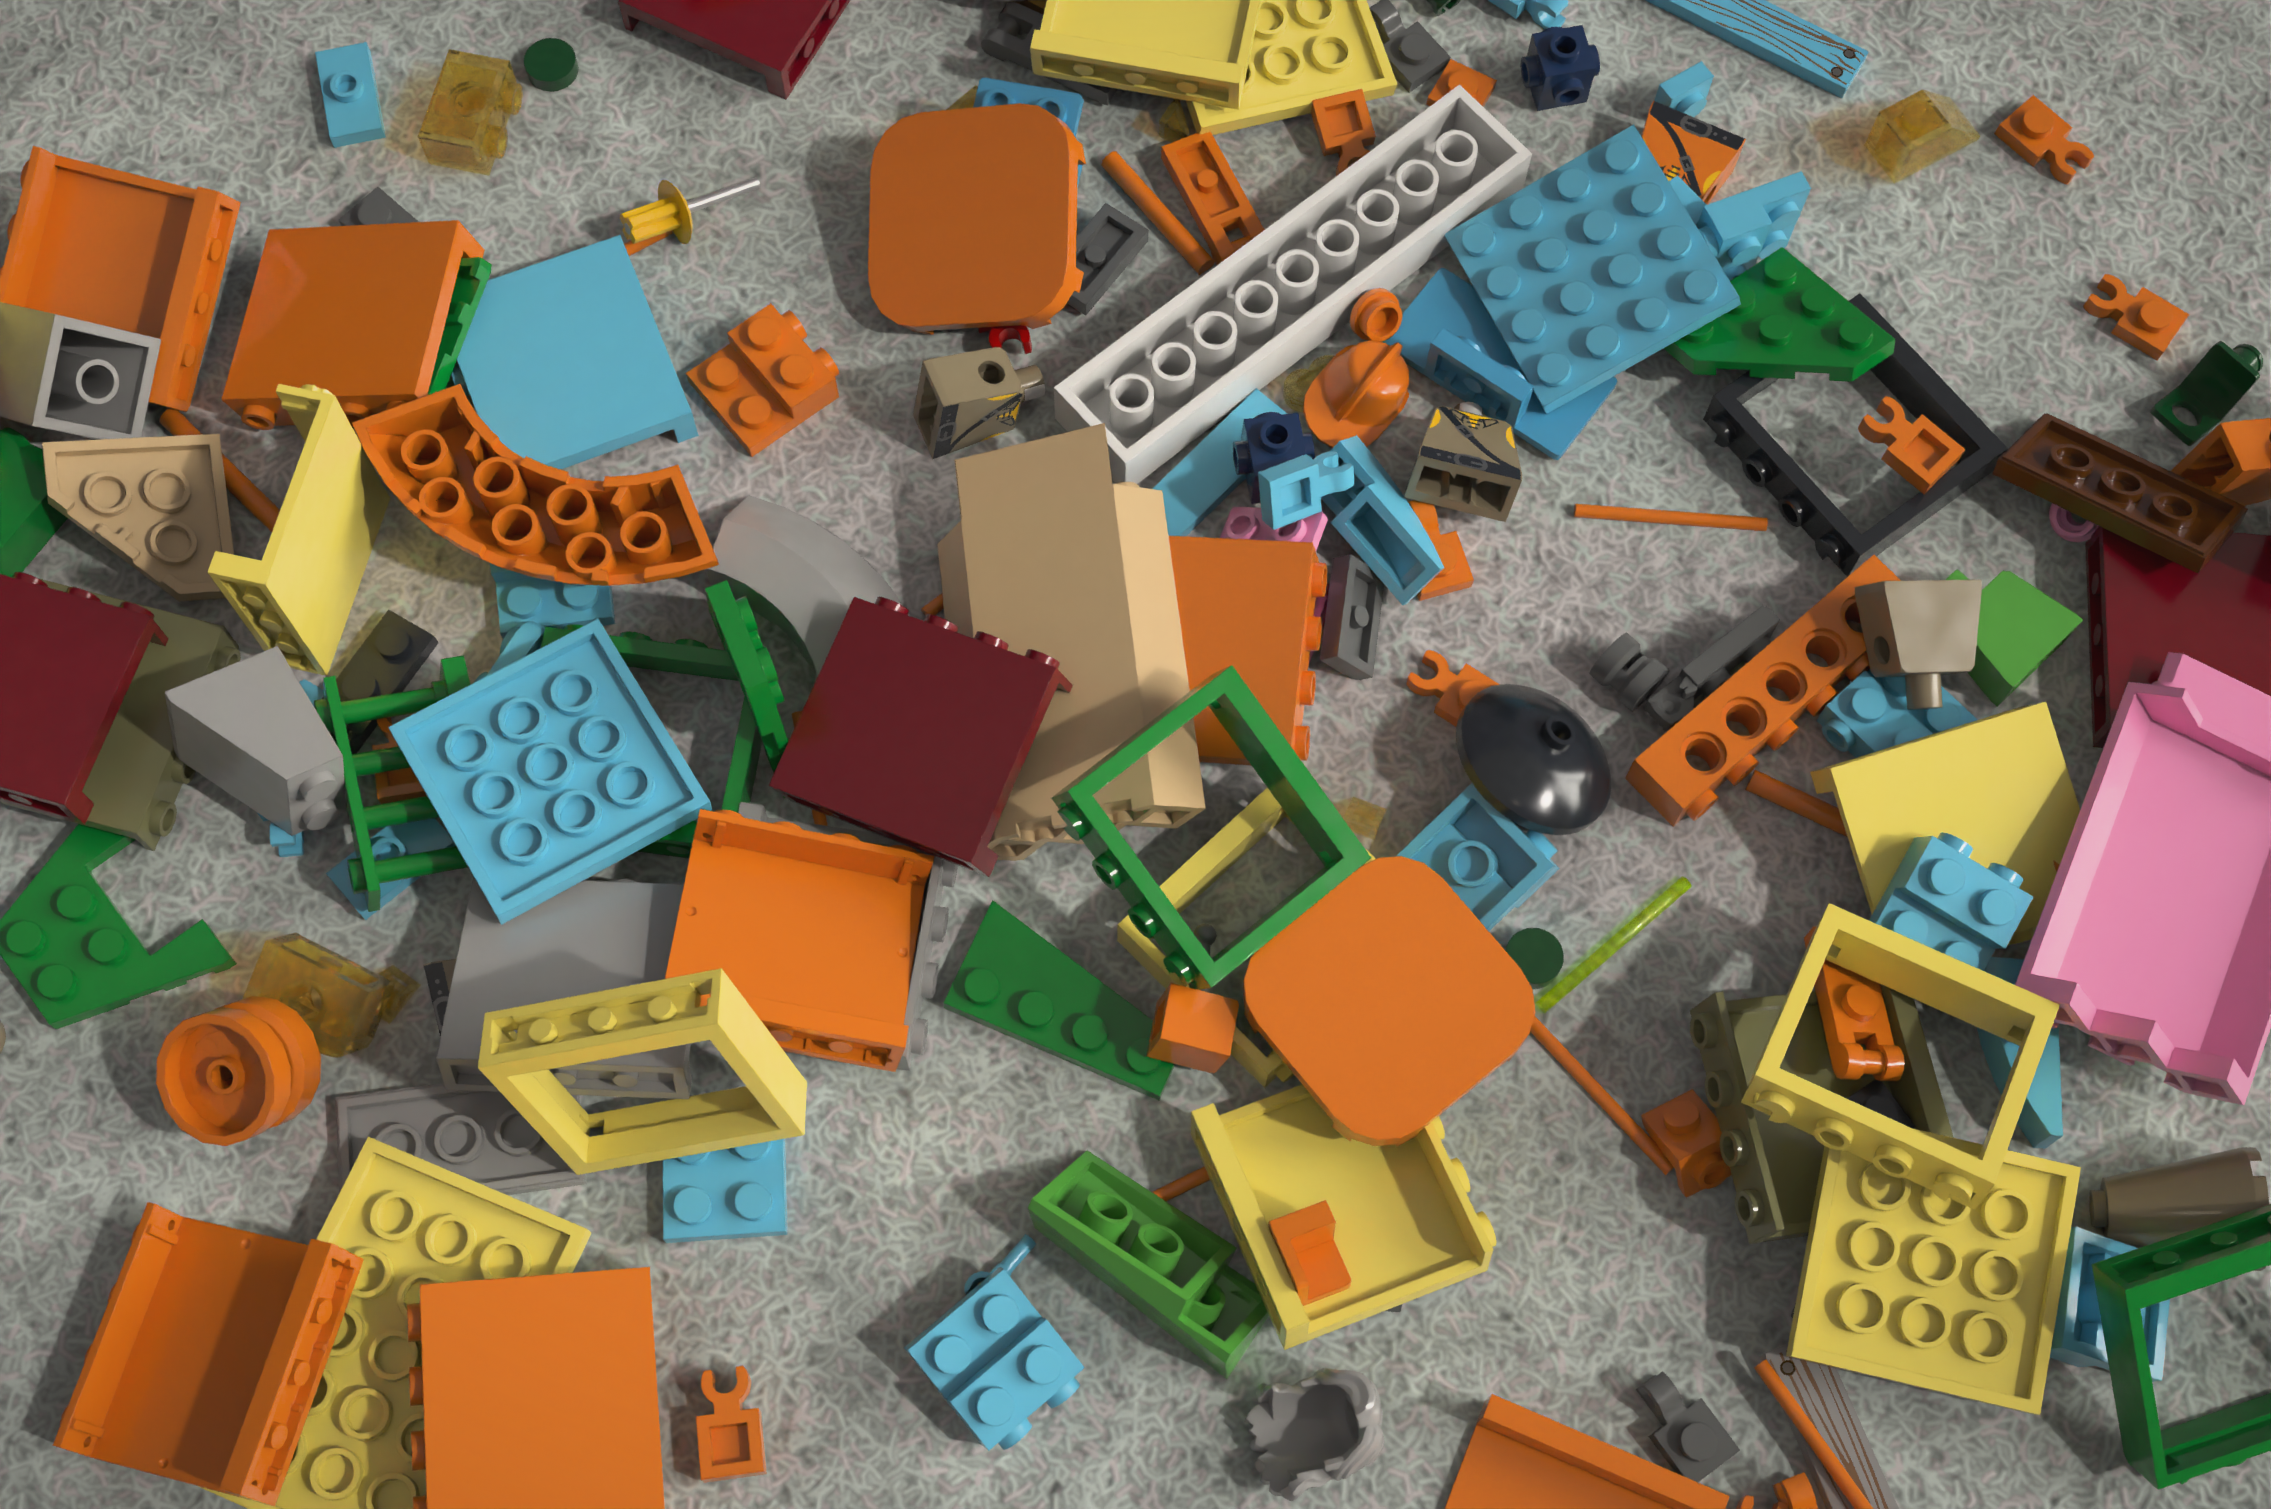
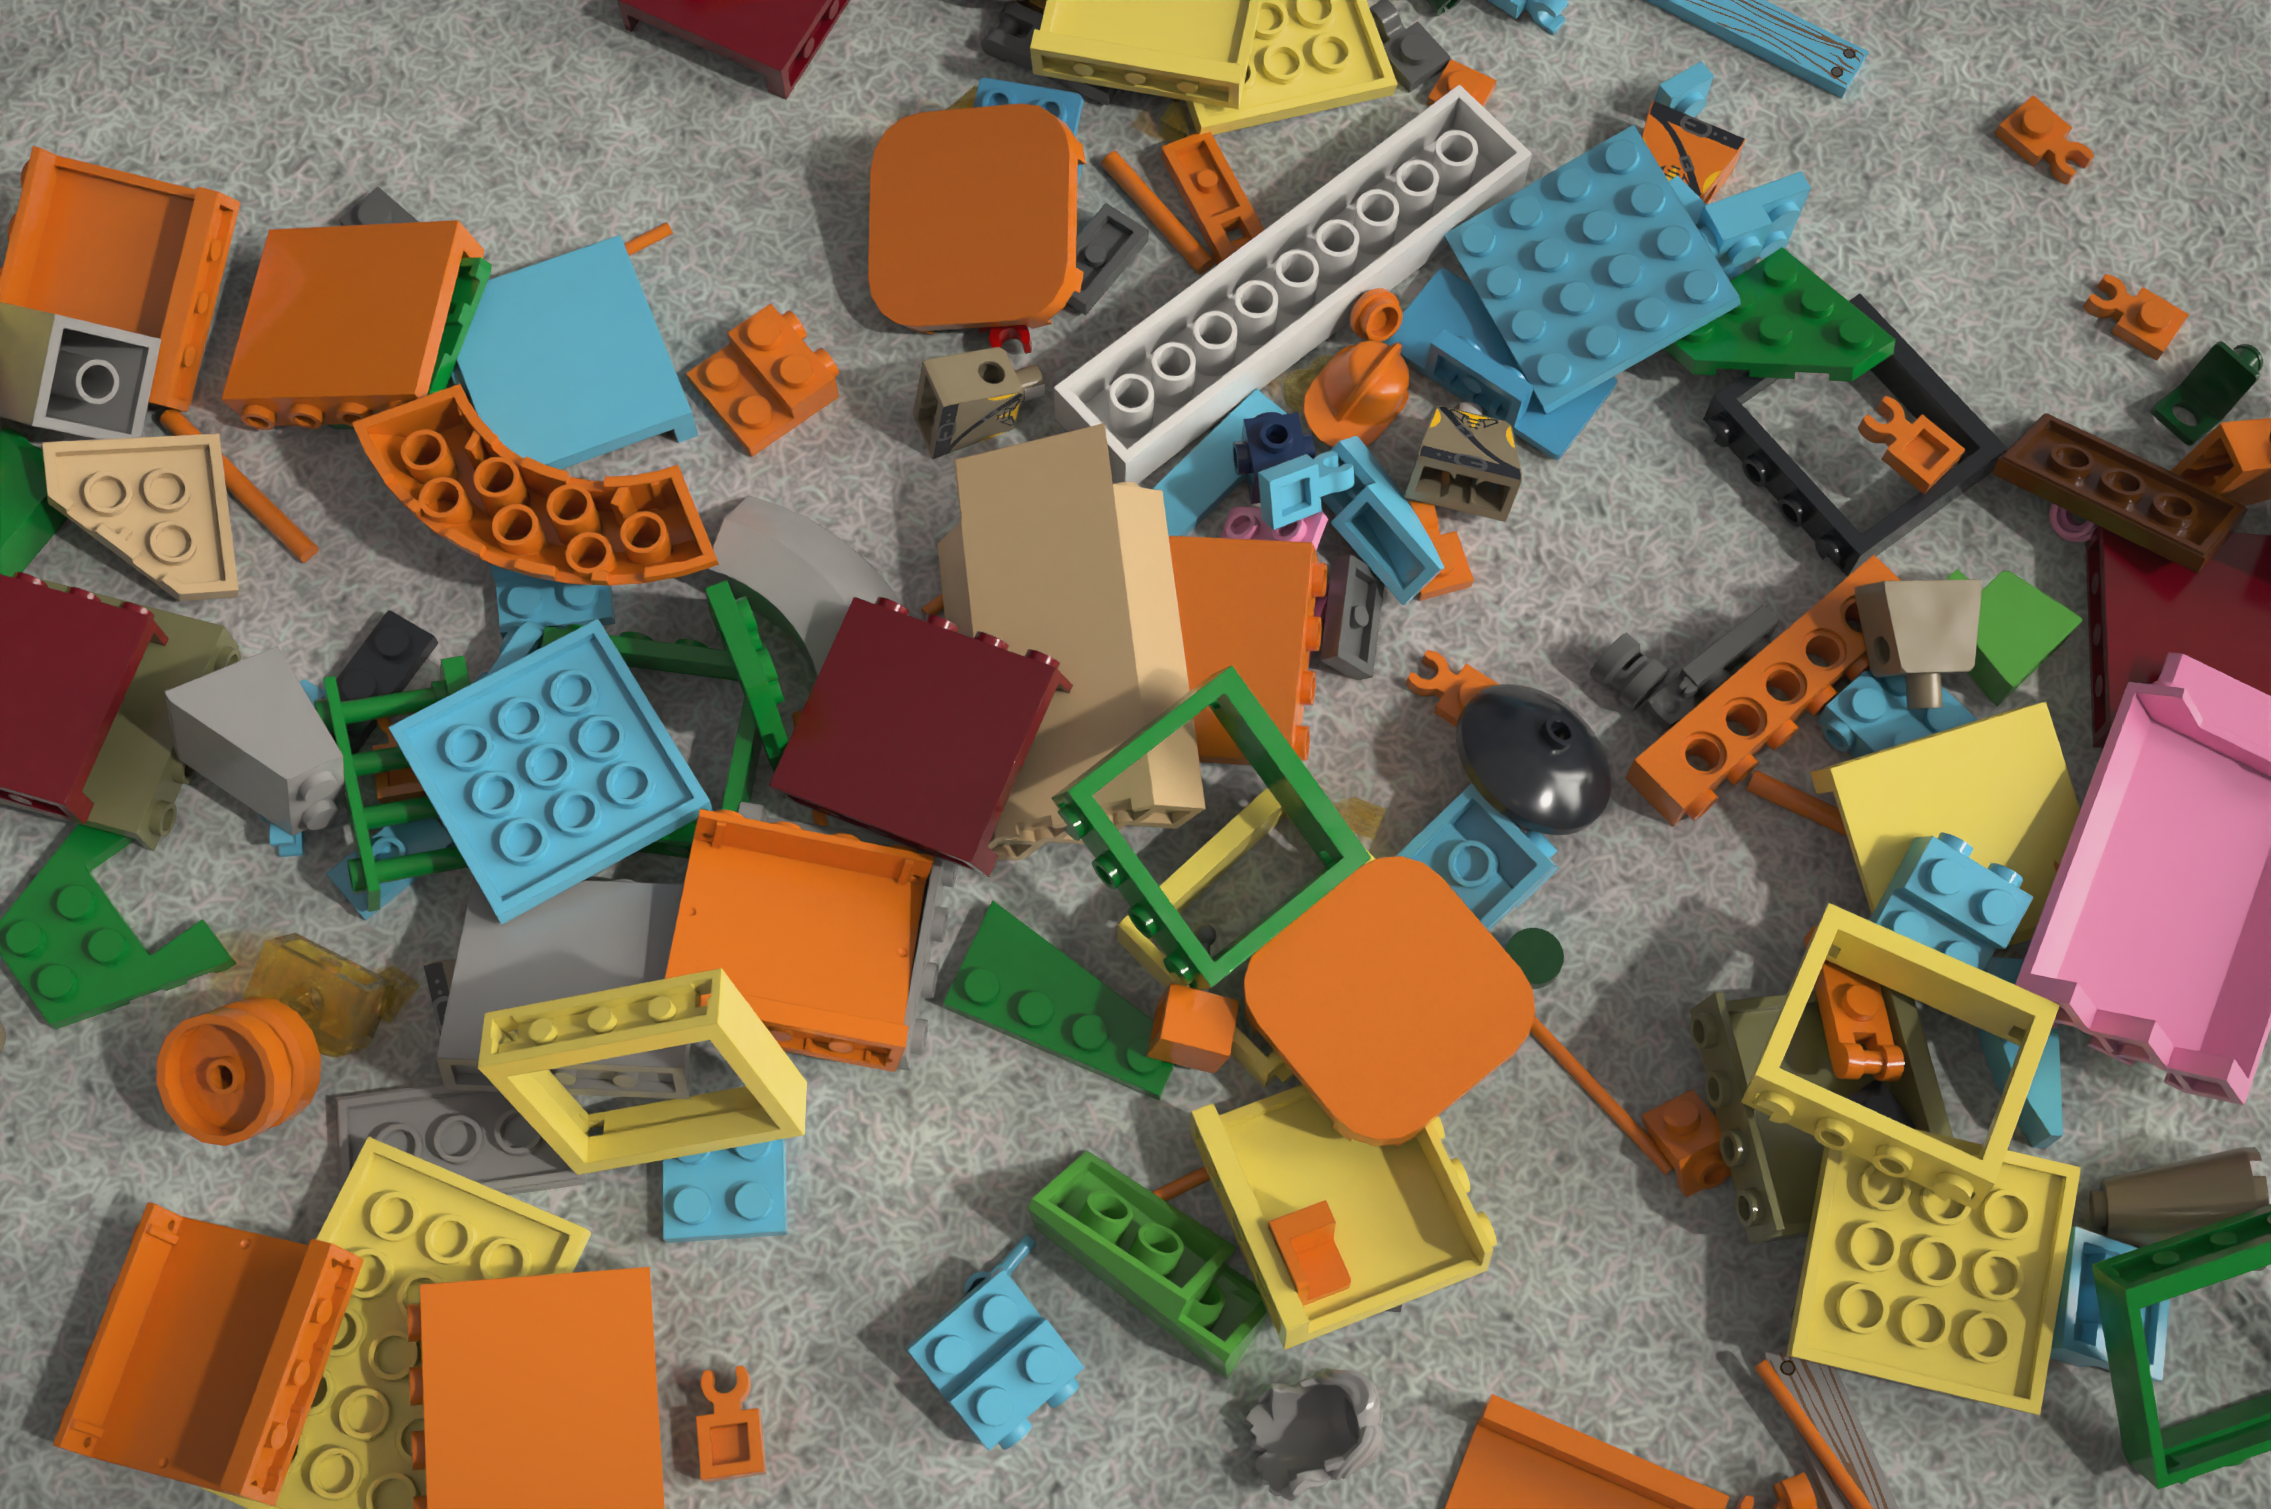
light yellow panel [207,384,390,676] -> none
medium azure plate [315,42,386,148] -> none
clear yellow brick [418,49,523,175] -> none
dark green tile [524,38,579,92] -> none
yellow piece [620,177,760,244] -> none
orange plate [1311,89,1376,176] -> none
dark blue brick [1520,25,1600,111] -> none
clear neon green axle [1535,876,1692,1014] -> none
orange axle [1574,504,1768,531] -> none
dark grey plate [1636,1371,1740,1482] -> none
clear yellow slope [1864,89,1980,184] -> none

